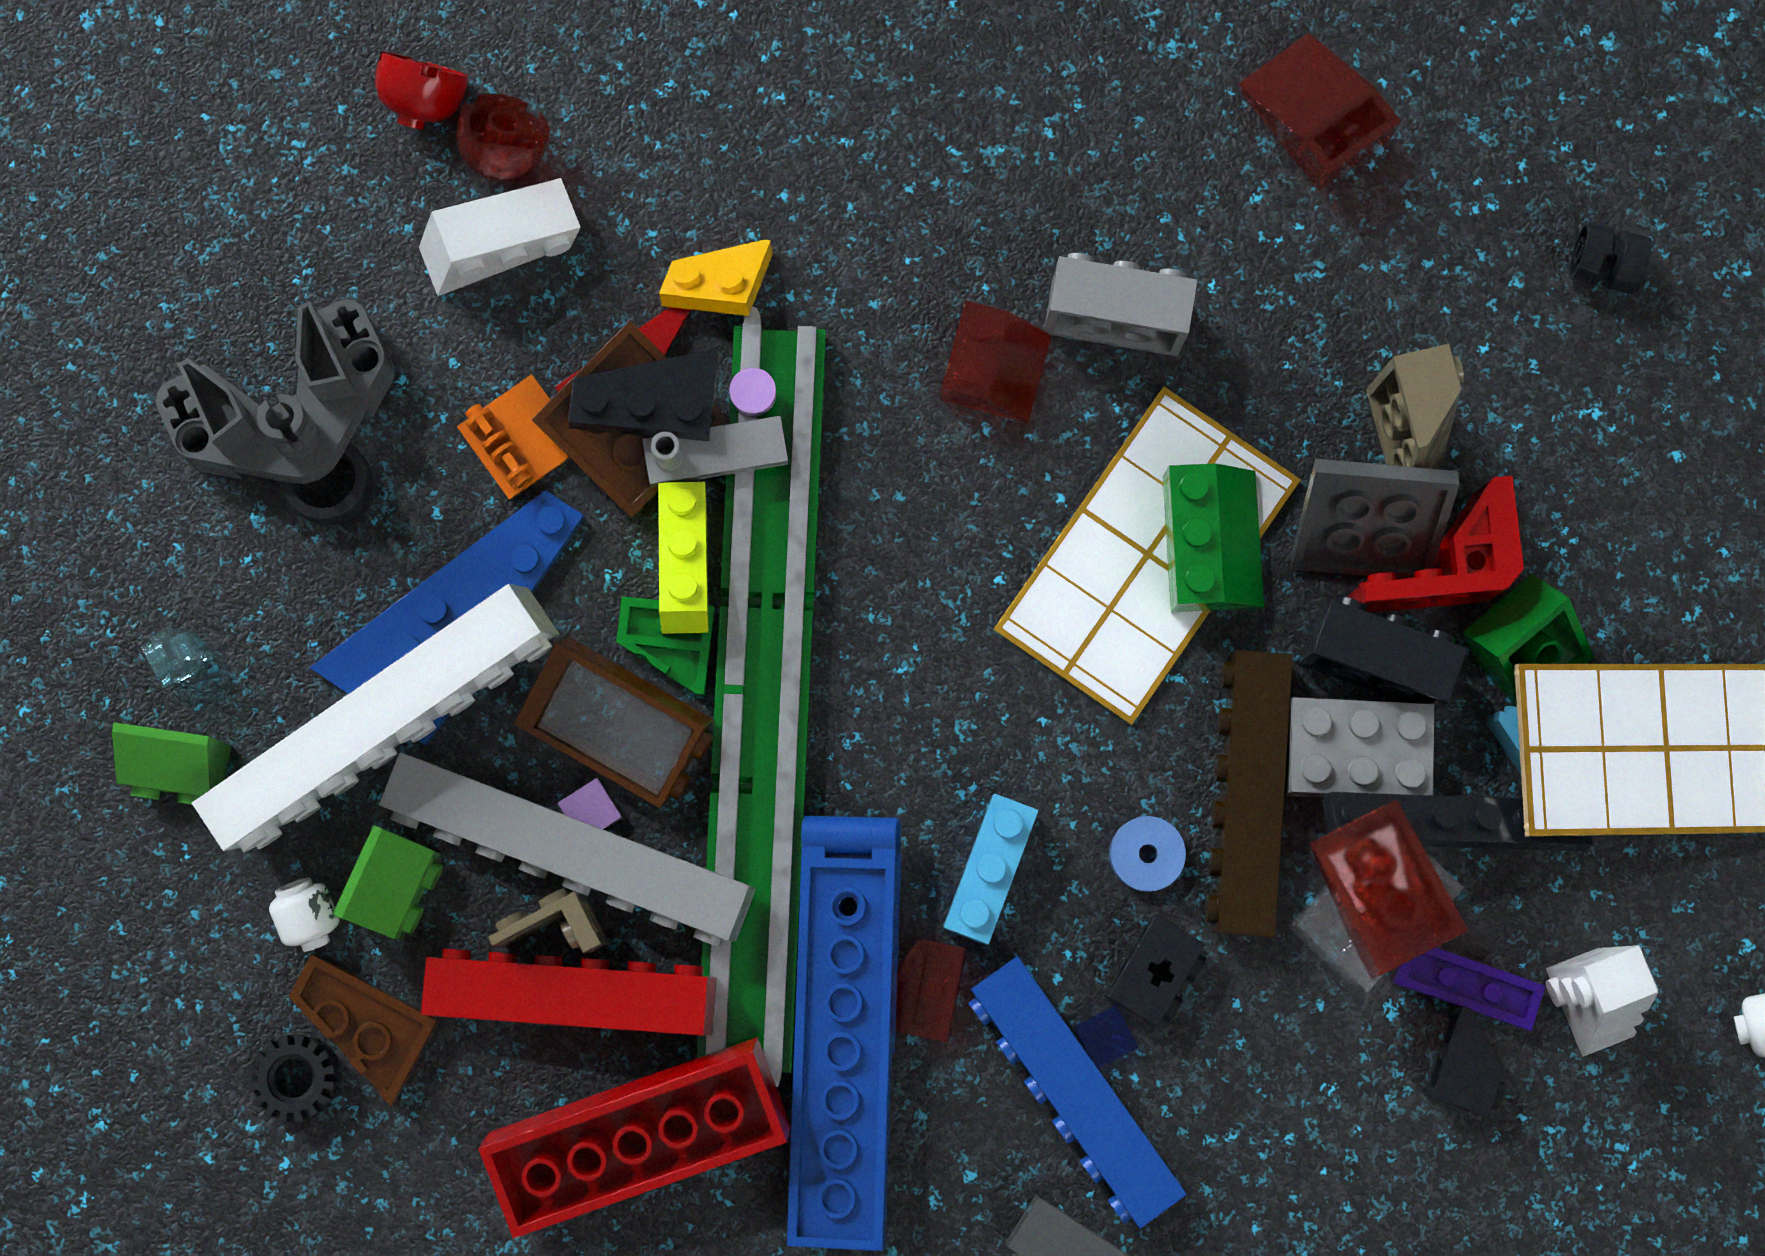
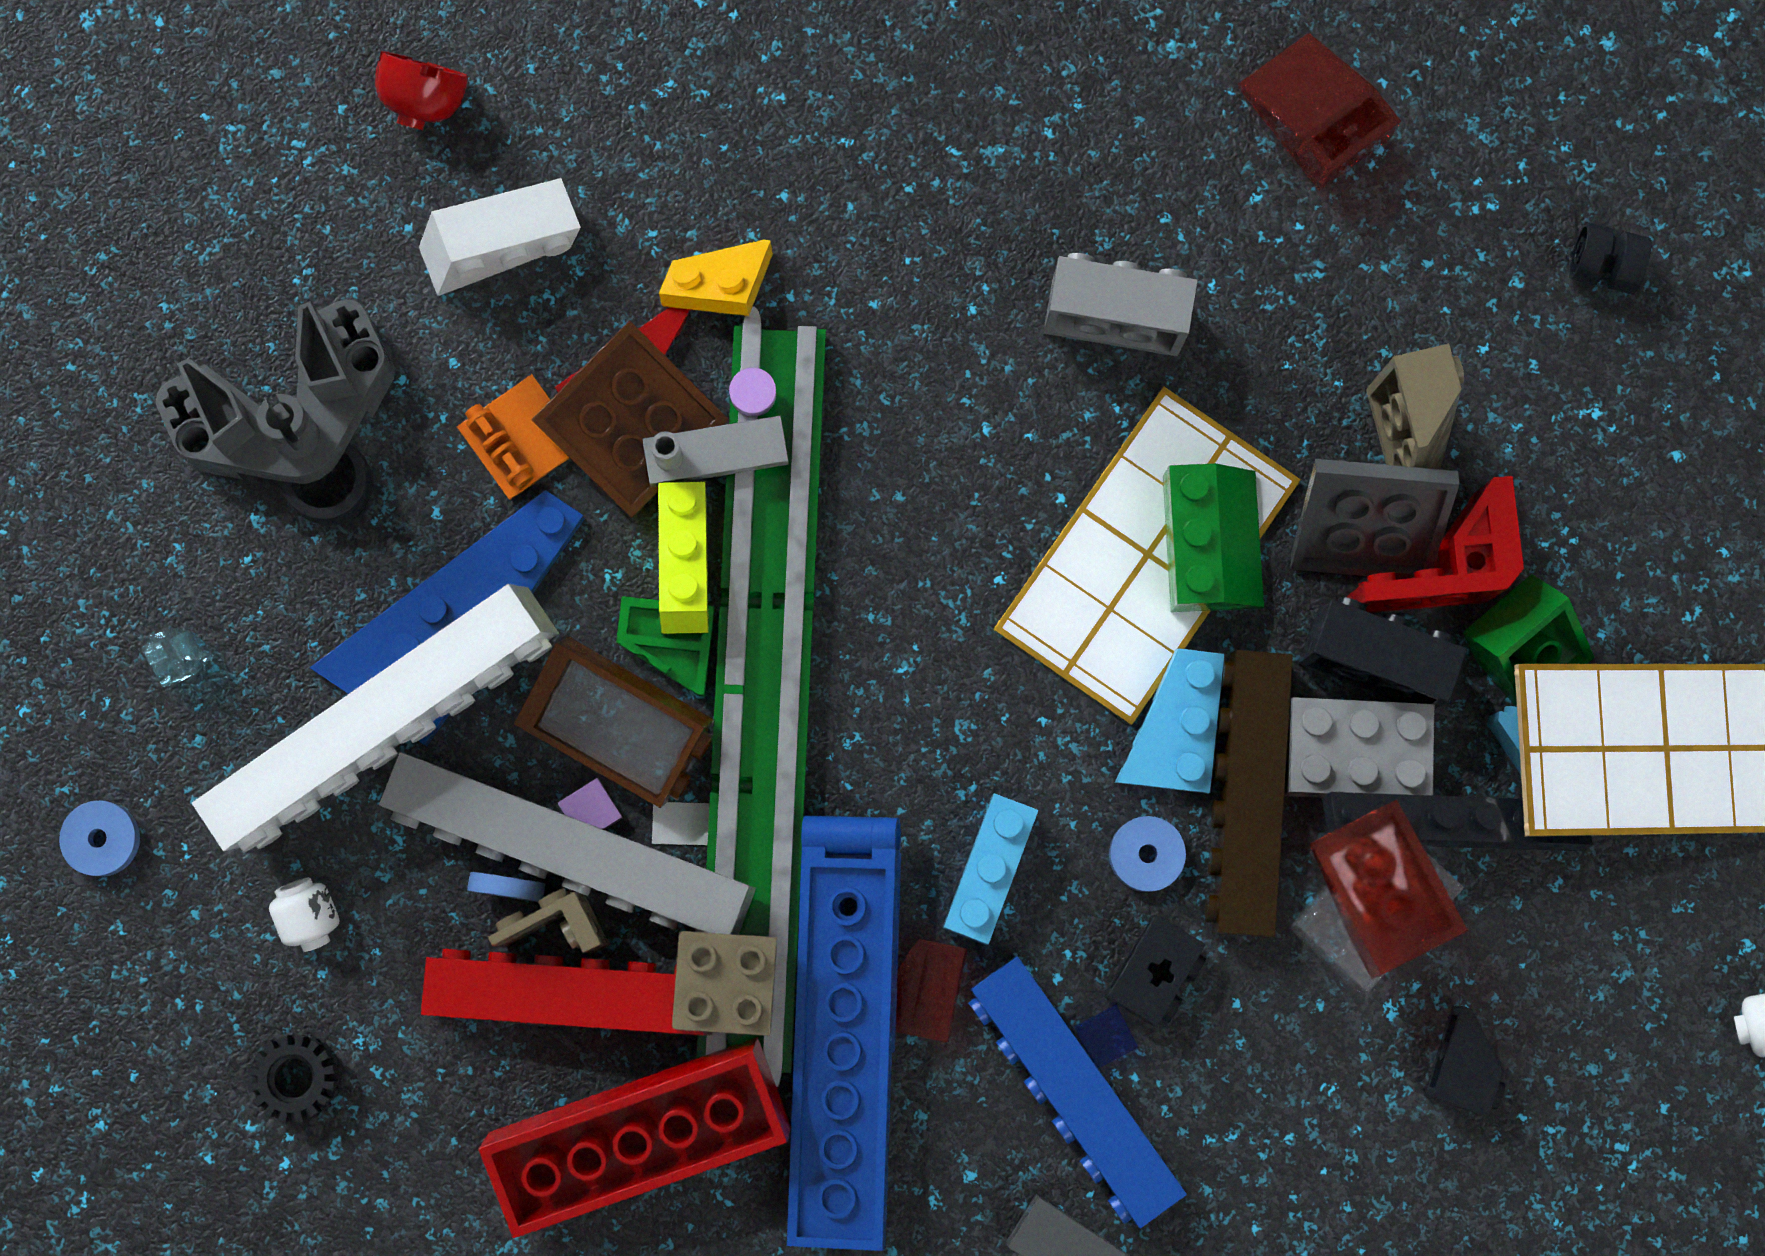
bright green slope [112,722,232,806] -> none
reddish brown wing [288,954,439,1107] -> none
bright green slope [332,825,443,940] -> none
clear red cylinder [455,93,550,182] -> none
black wing [568,348,718,441] -> none
clear red slope [940,300,1052,423] -> none
dark purple plate [1392,938,1546,1031] -> none
white wedge [1546,945,1658,1057] -> none
none -> medium blue piece [59,800,140,877]
none -> medium blue piece [467,872,546,902]
none -> white sticker [652,802,709,845]
none -> dark tan bracket [672,931,777,1036]
none -> medium azure wing [1115,648,1224,793]

